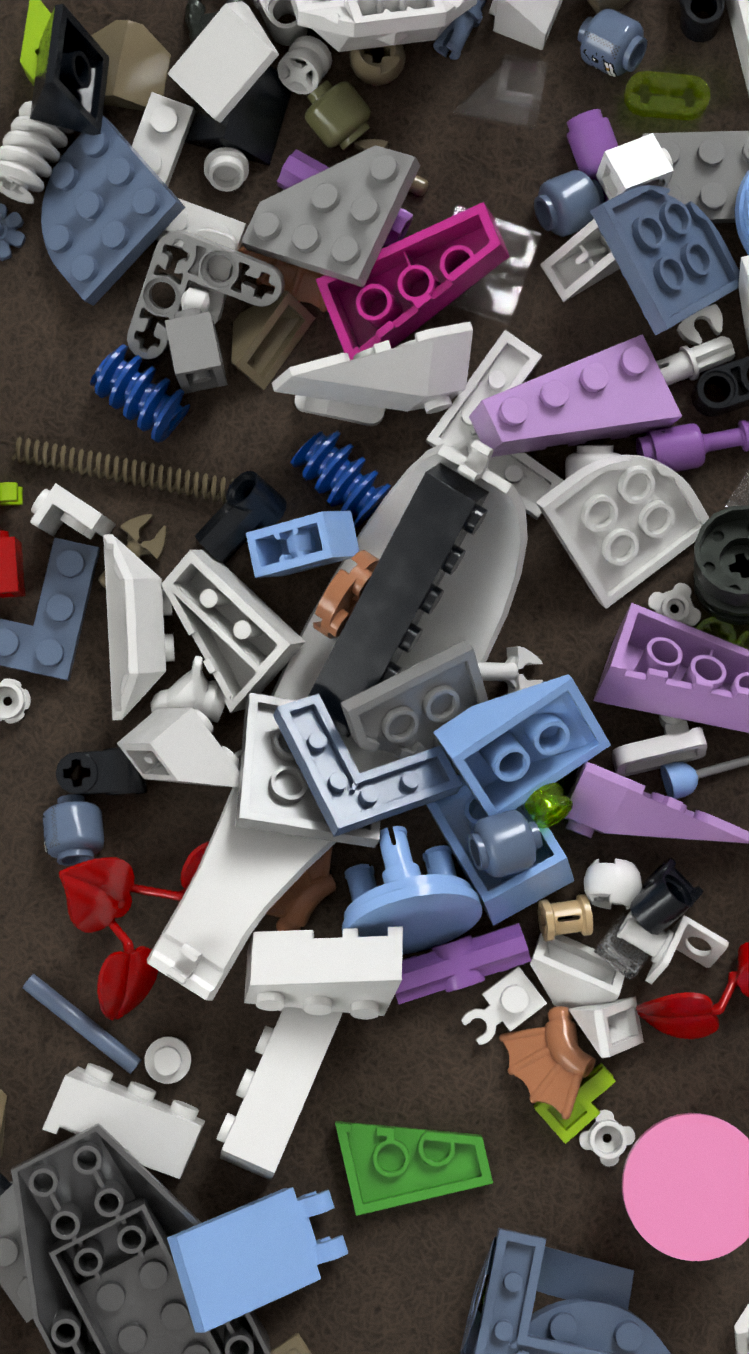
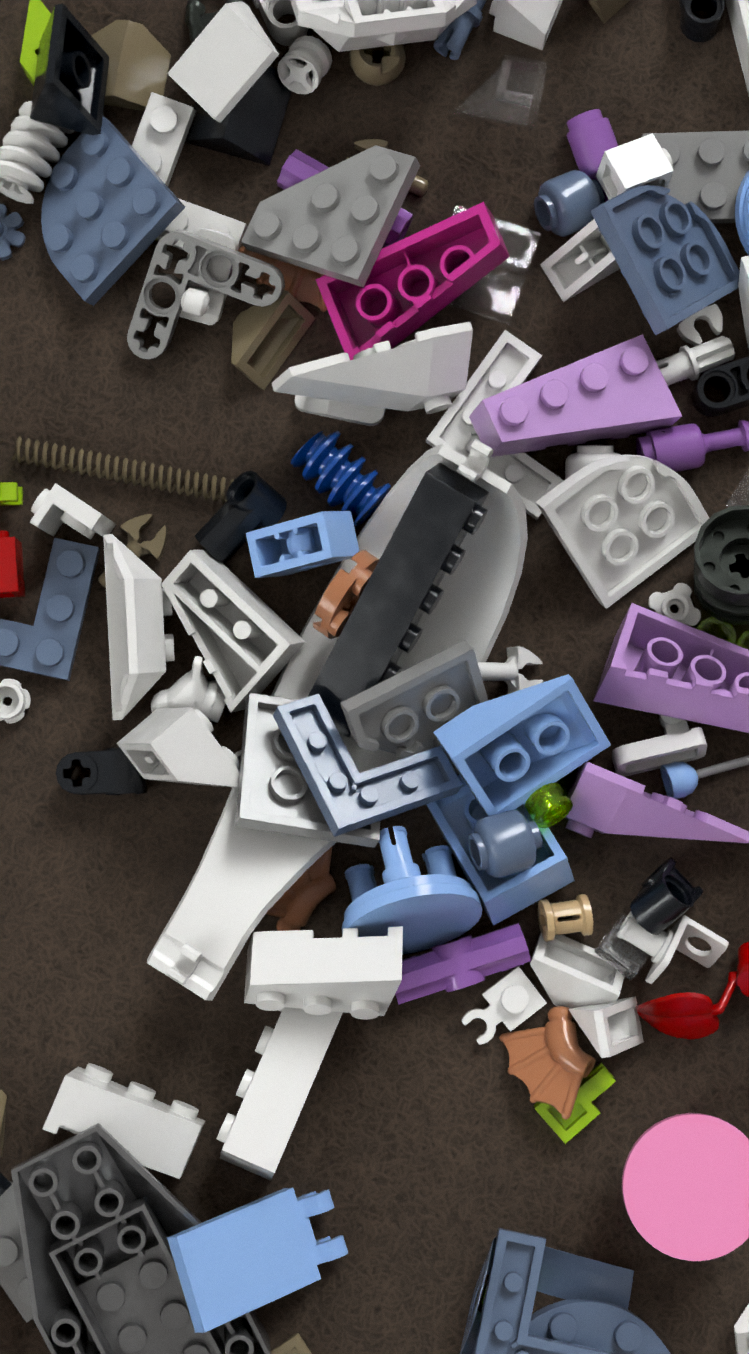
sand blue piece [22,974,142,1074] -> none
sand blue head [43,794,104,866] -> none
red plant [59,841,209,1021] -> none
blue piece [90,344,190,443] -> none
white plate [144,1036,191,1084] -> none
light grey brick [164,308,228,394] -> none
white plate [204,147,249,192] -> none
olive head [305,80,371,150] -> none
bright green wing [335,1121,493,1216] -> none
sand blue head [578,9,647,77] -> none
white plate [579,1109,635,1167] -> none
white piece [584,858,642,910] -> none
clear neon green beam [624,71,711,120] -> none

